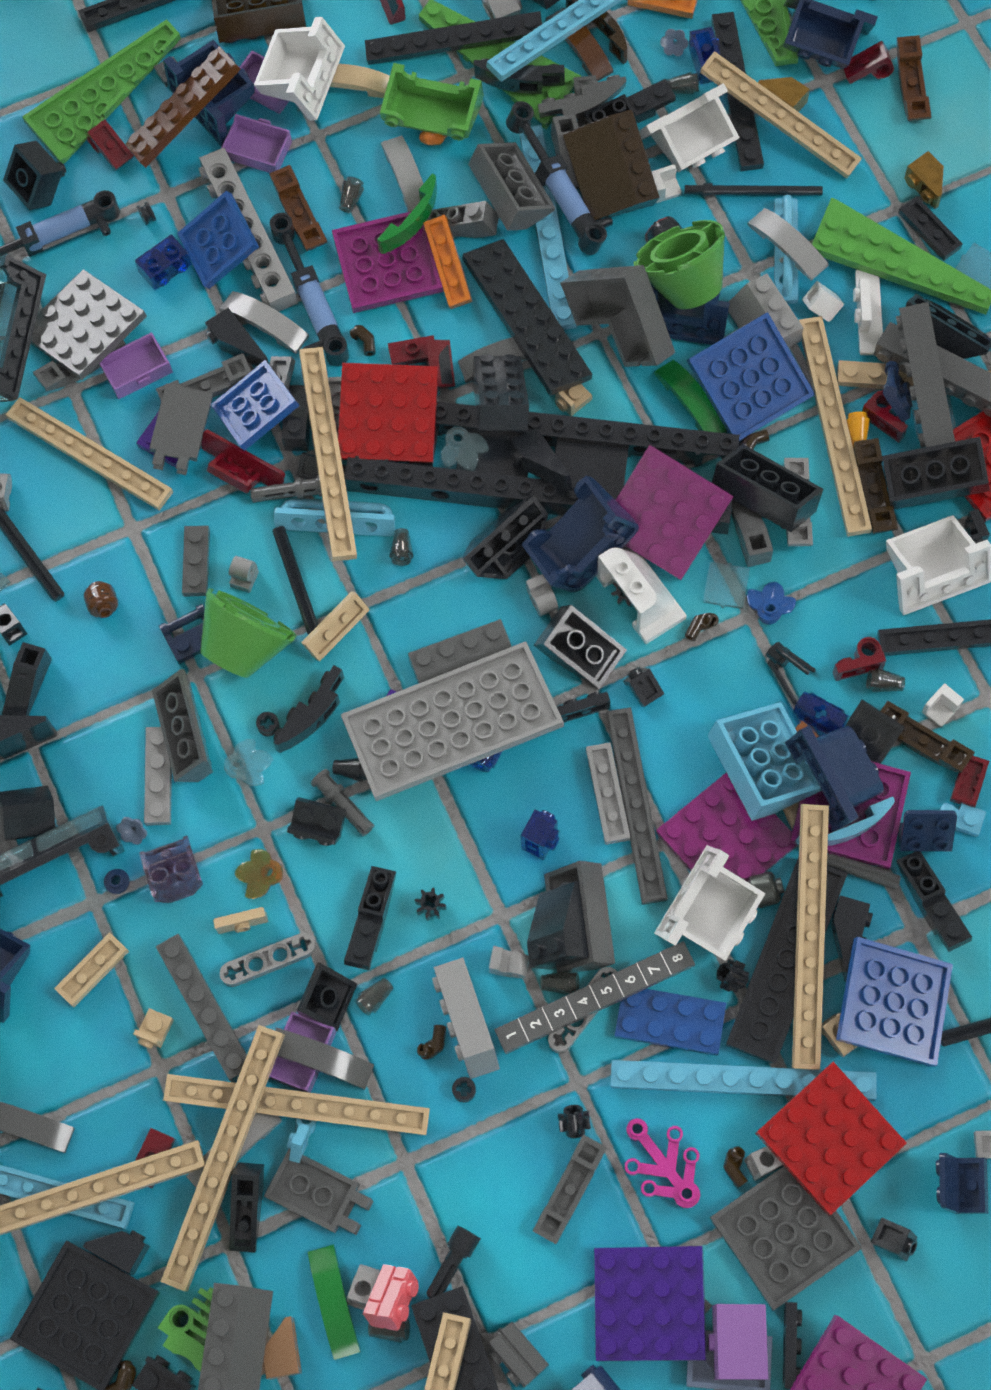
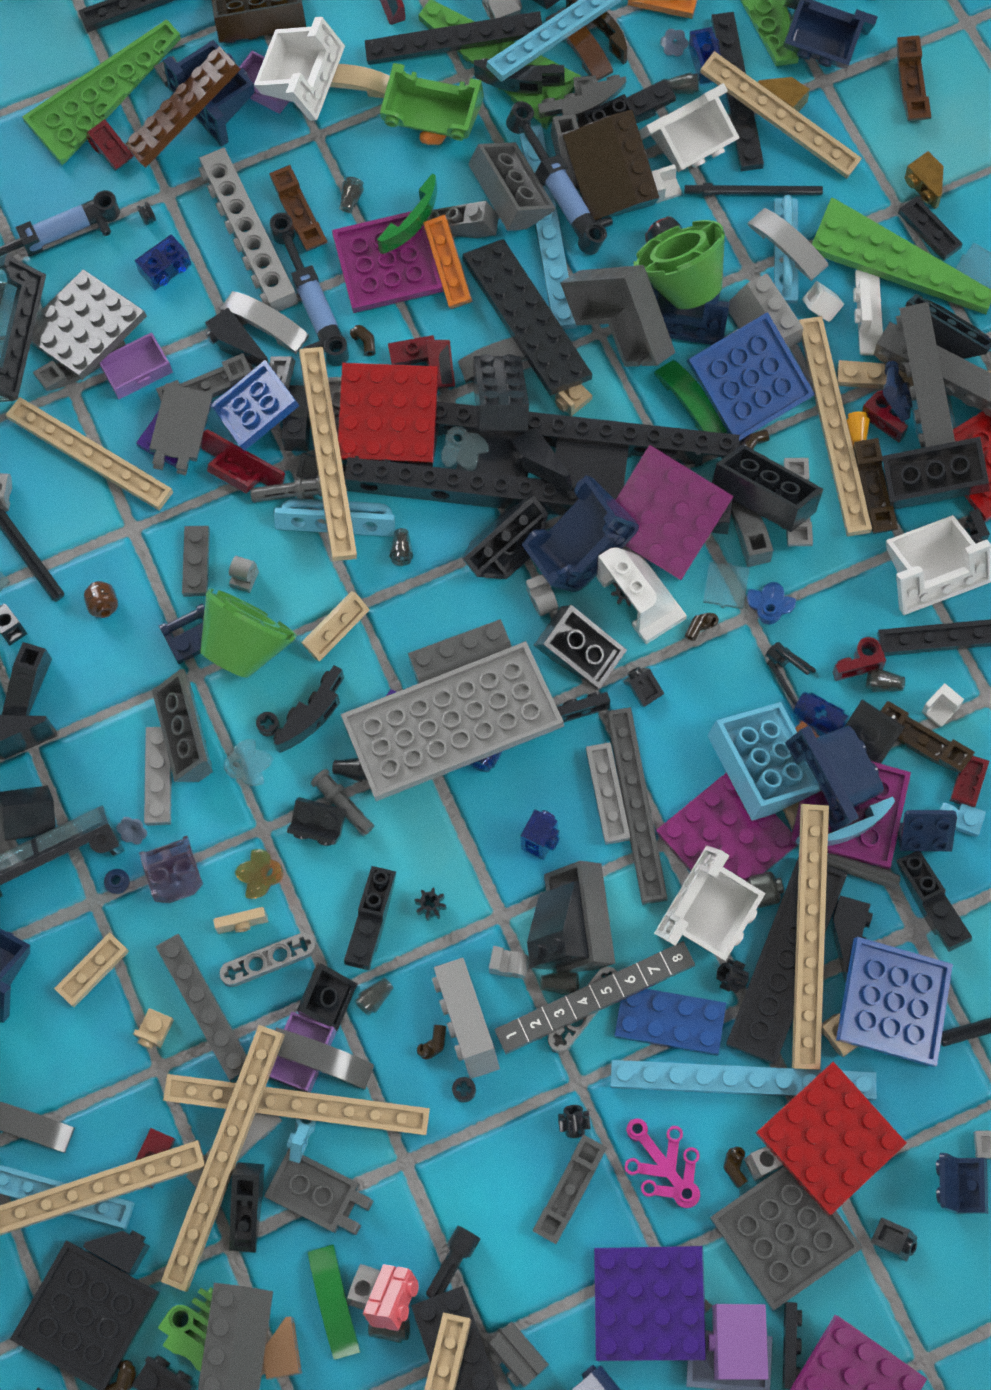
black brick [3,141,66,210] -> none
blue plate [177,191,259,289] -> none
medium lavender container [222,114,292,173] -> none
black axle [272,526,318,635] -> none
light grey slope [381,135,423,212] -> none
dark red plate [843,41,894,84] -> none

